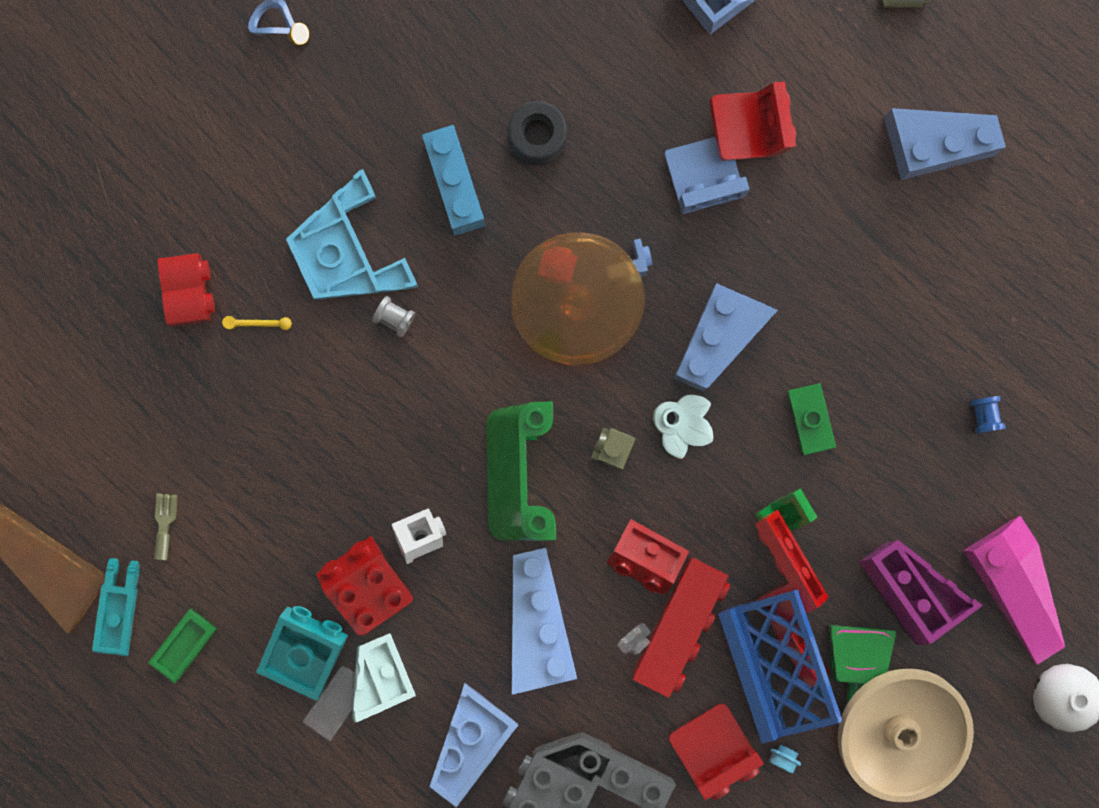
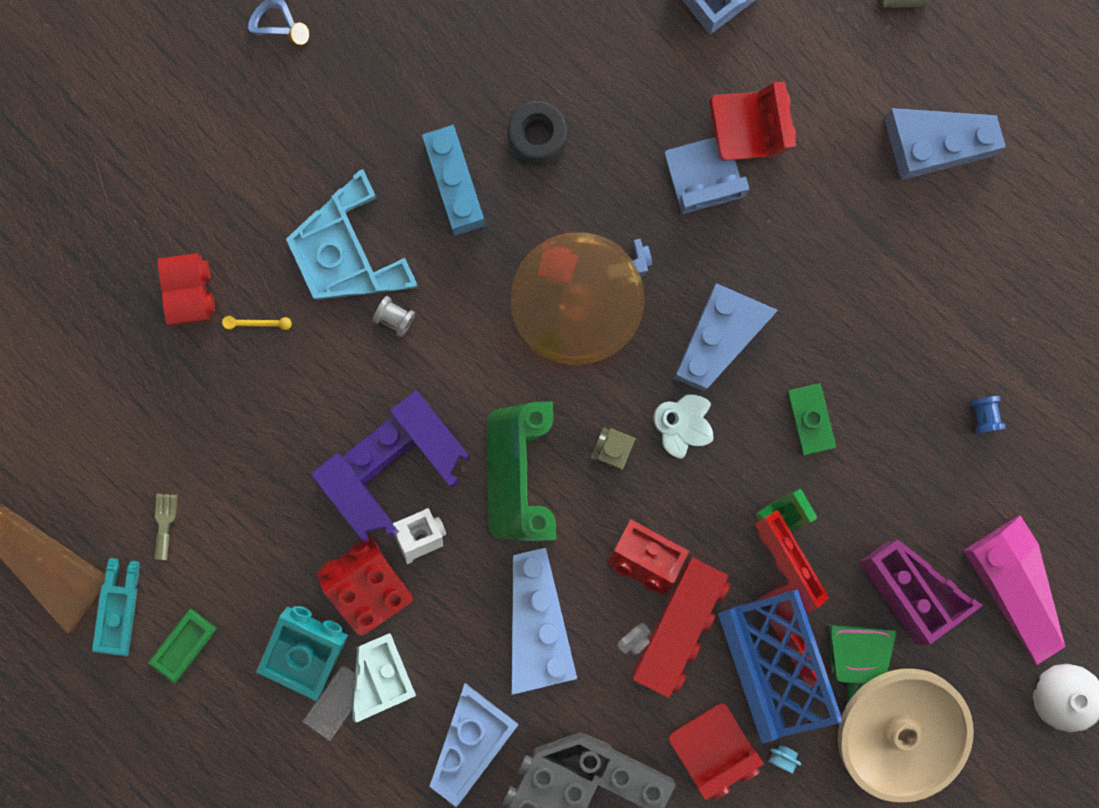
none -> dark purple wedge [311,390,471,542]

